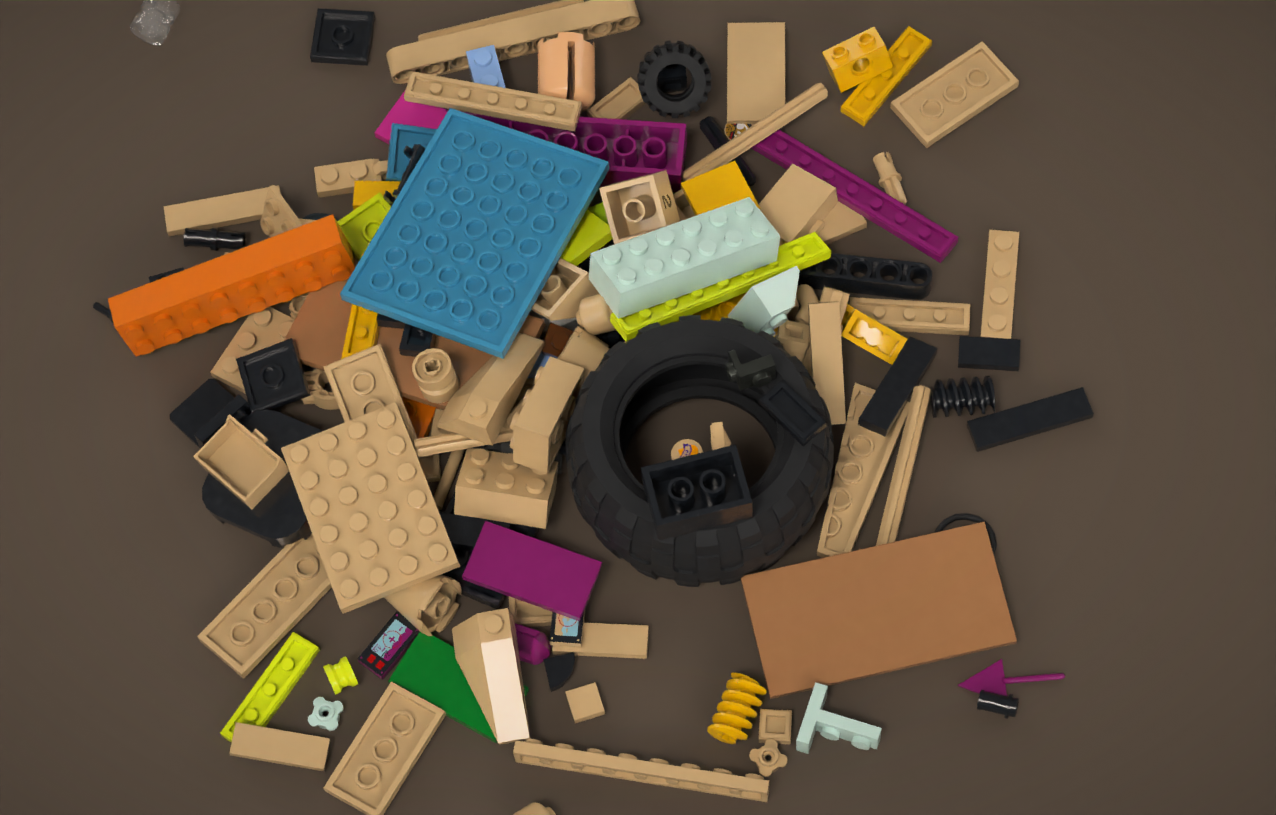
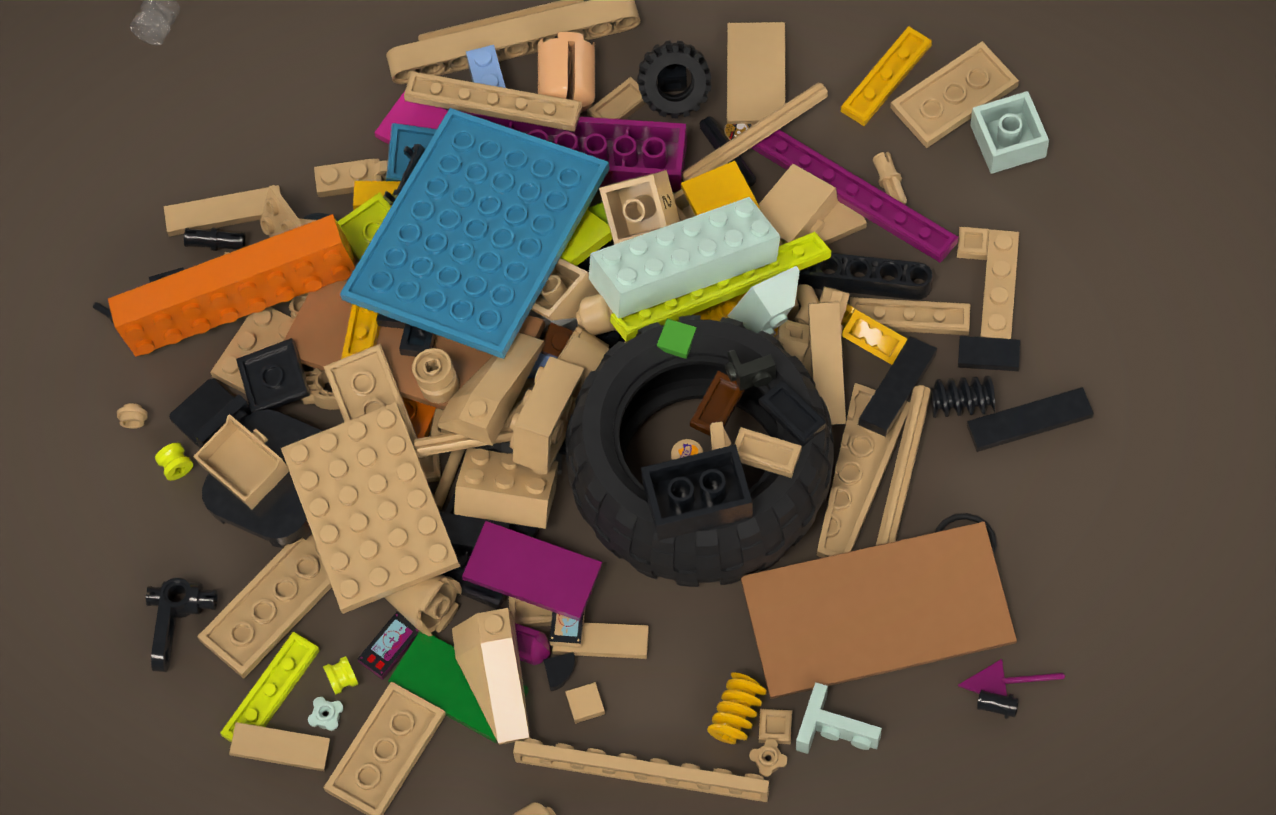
black tile [310,8,375,66] -> none
yellow brick [822,27,893,93] -> none
none -> tan plate [117,403,148,429]
none -> black piece [146,578,218,672]
none -> neon yellow wheel [155,442,193,481]
none -> bright green tile [657,318,697,359]
none -> reddish brown tile [690,371,745,436]
none -> tan tile [734,427,802,478]
none -> tan tile [957,227,989,260]
none -> light aqua brick [970,91,1049,174]

